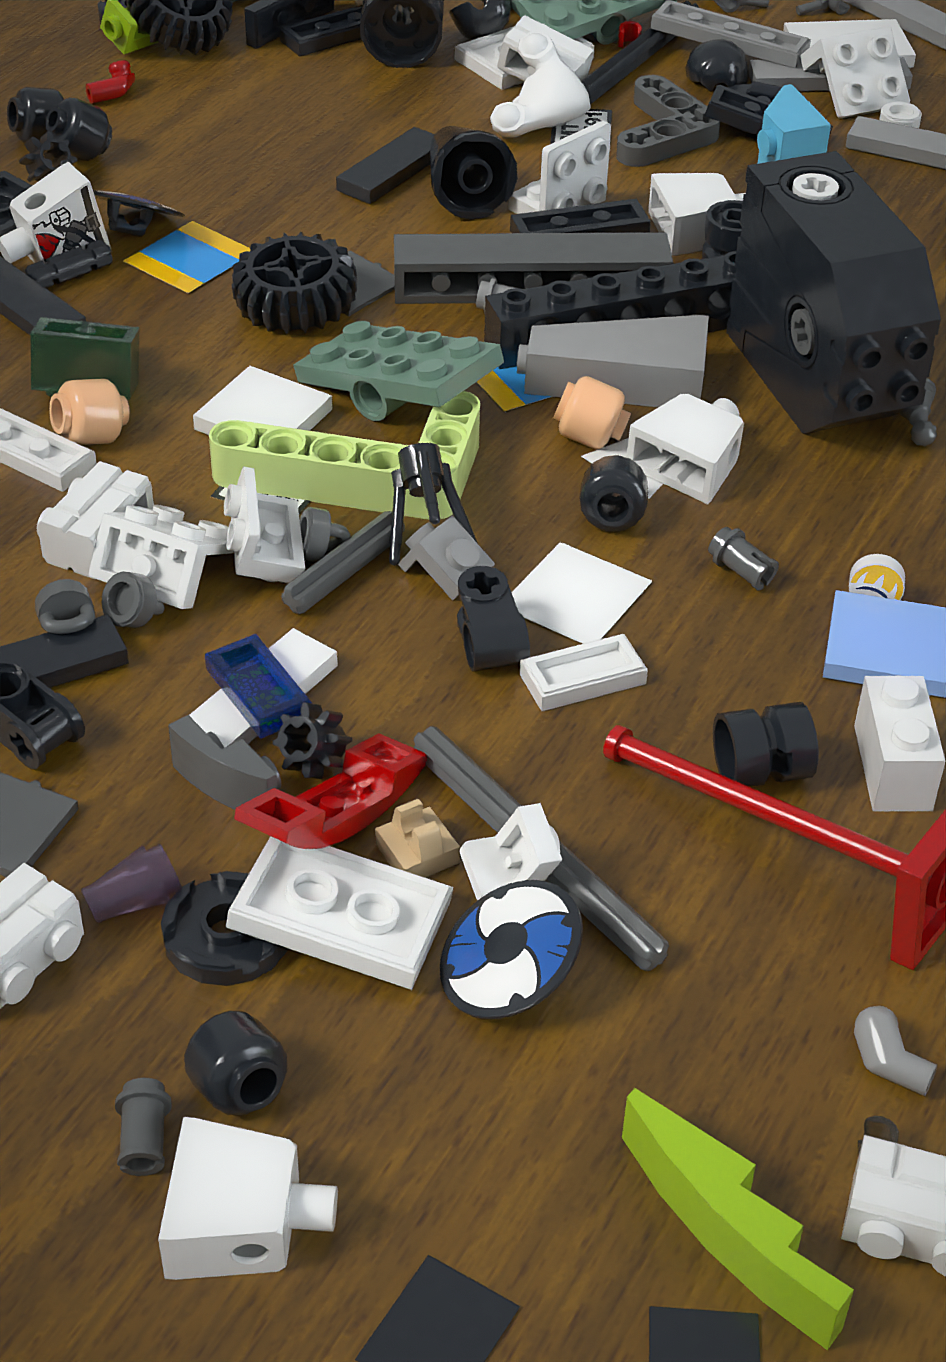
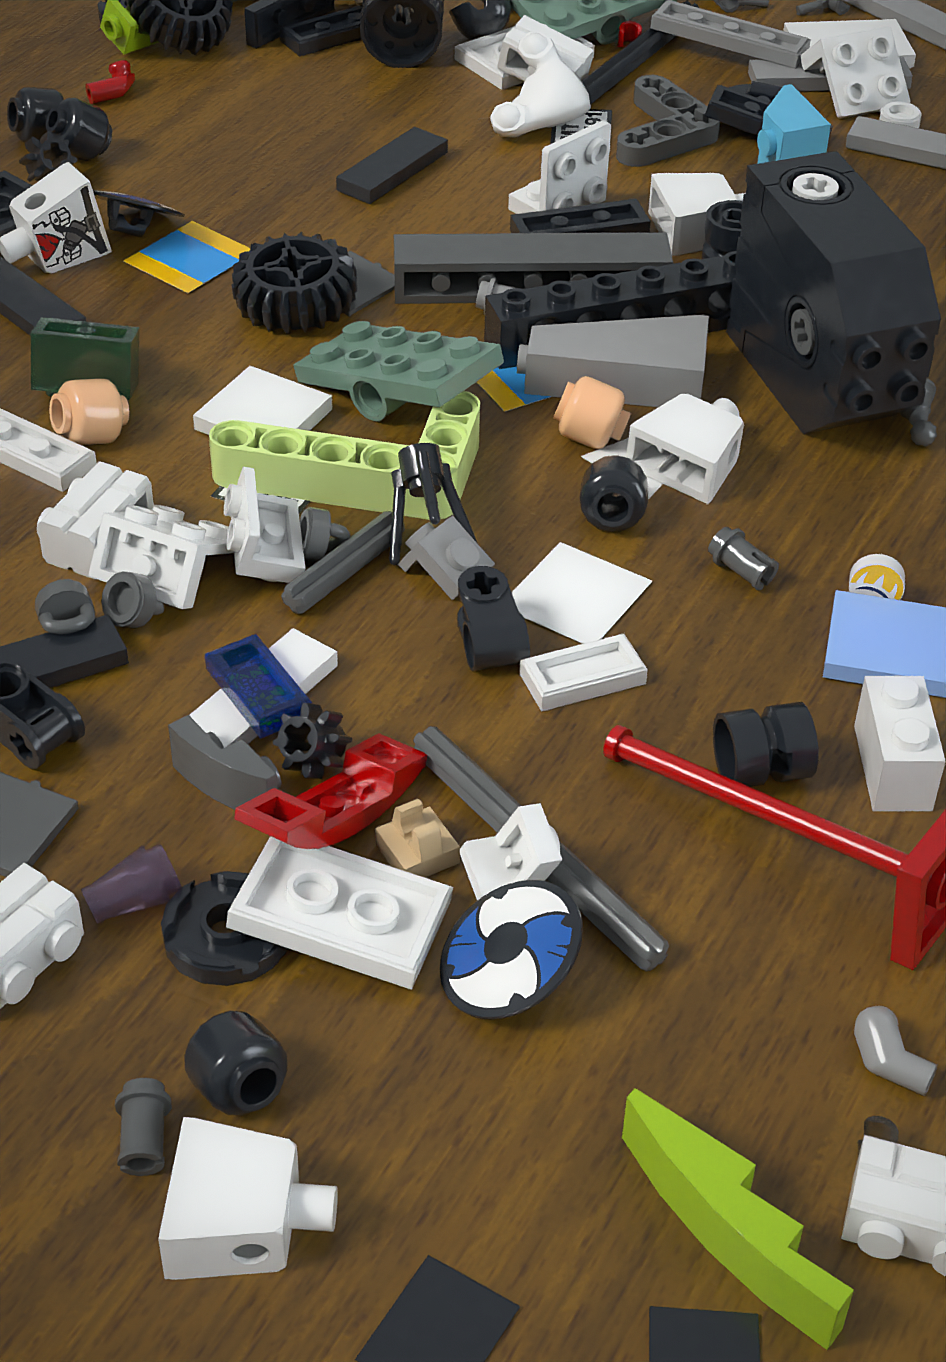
black axle [25,239,113,289] -> none
black cone [430,126,518,220] -> none
black hair [685,39,749,92] -> none

